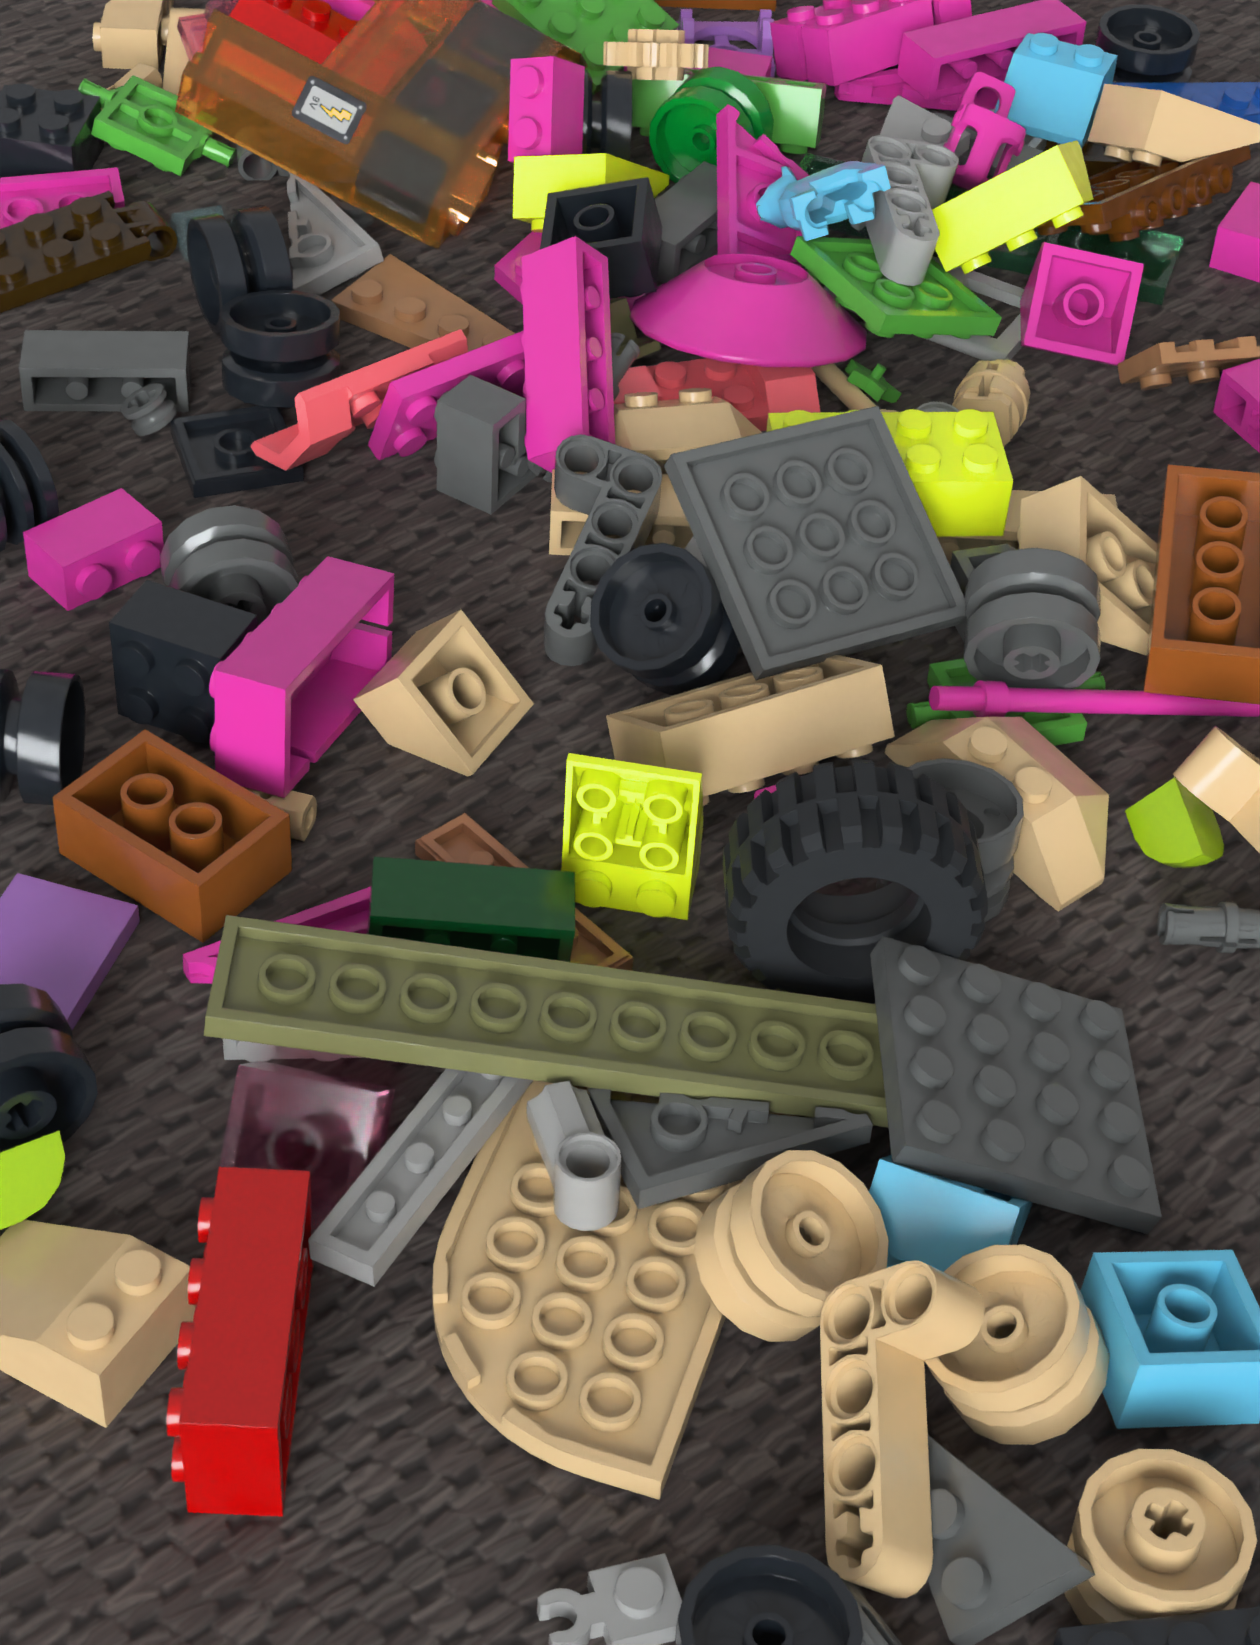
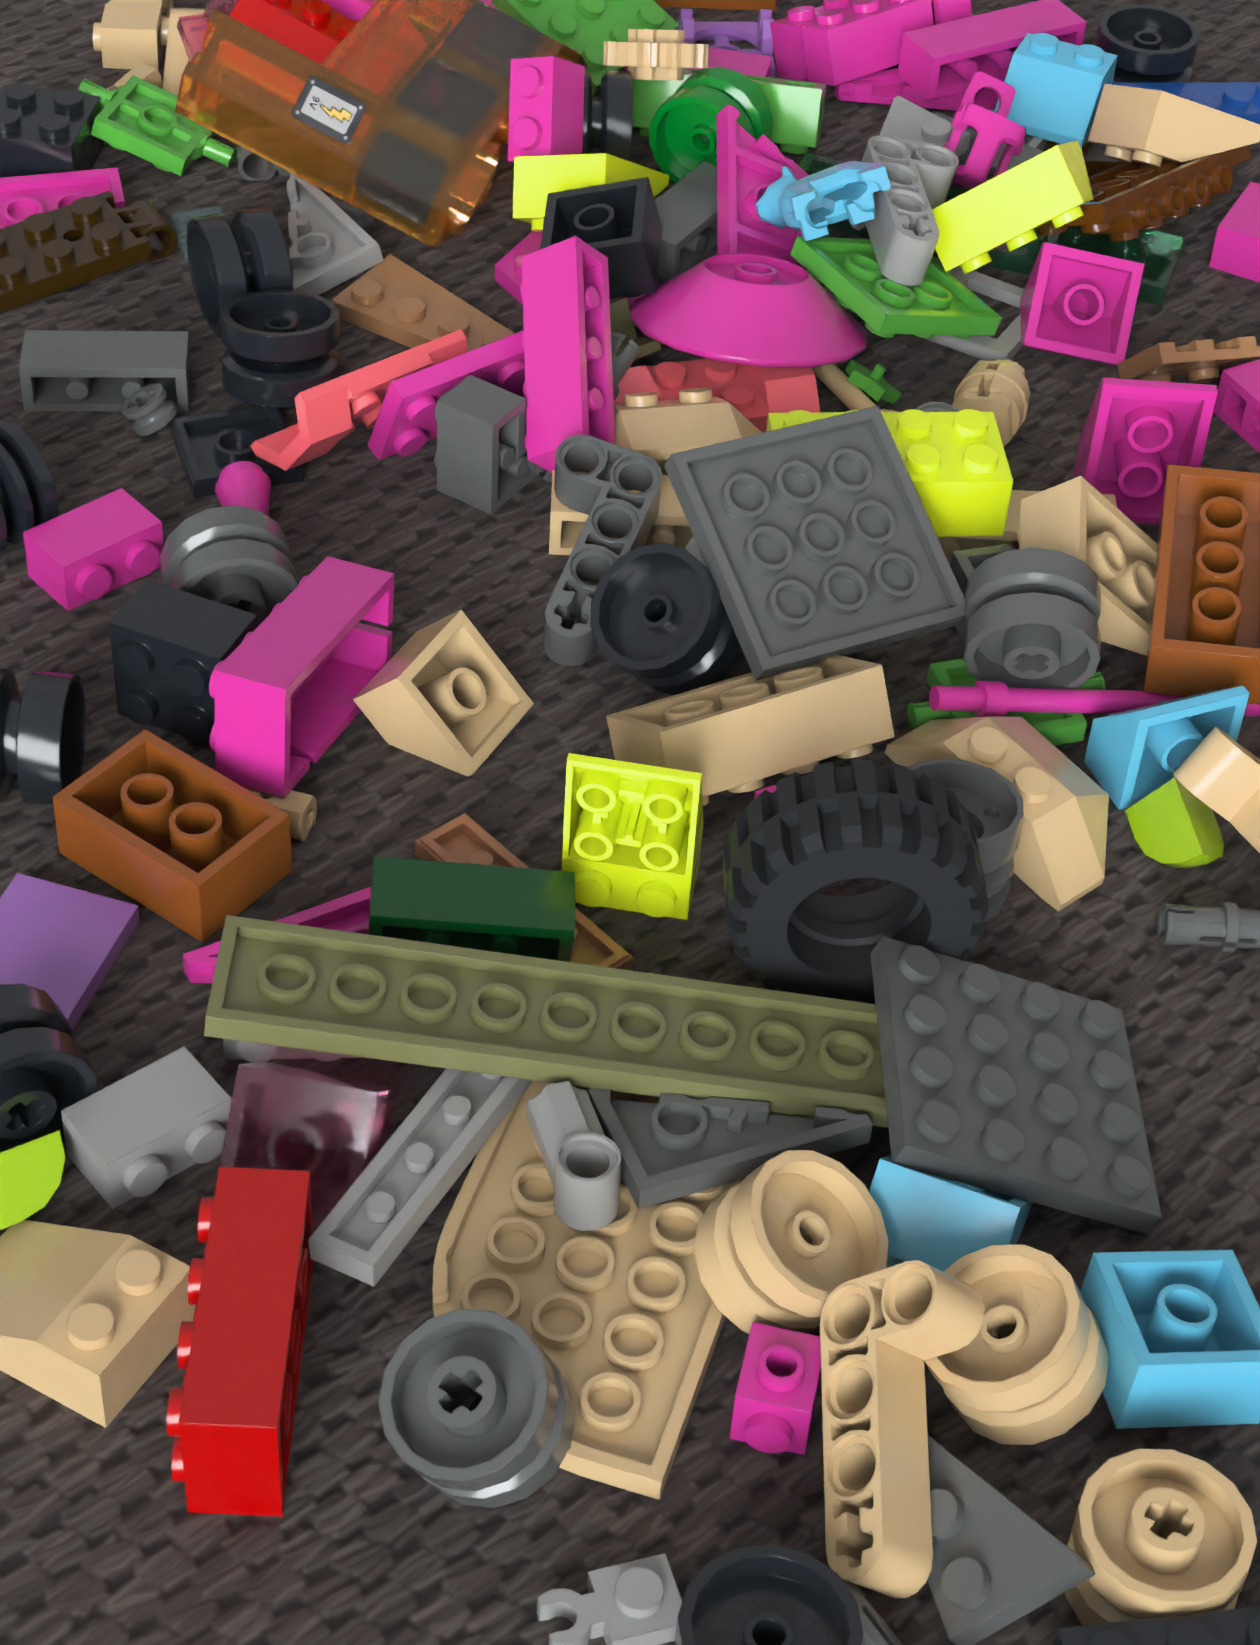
none -> light grey brick [61,1046,234,1209]
none -> dark pink cone [215,461,271,516]
none -> dark grey wheel [378,1309,576,1508]
none -> dark pink brick [729,1322,821,1455]
none -> dark pink slope [1072,377,1218,524]
none -> medium azure slope [1084,686,1250,810]

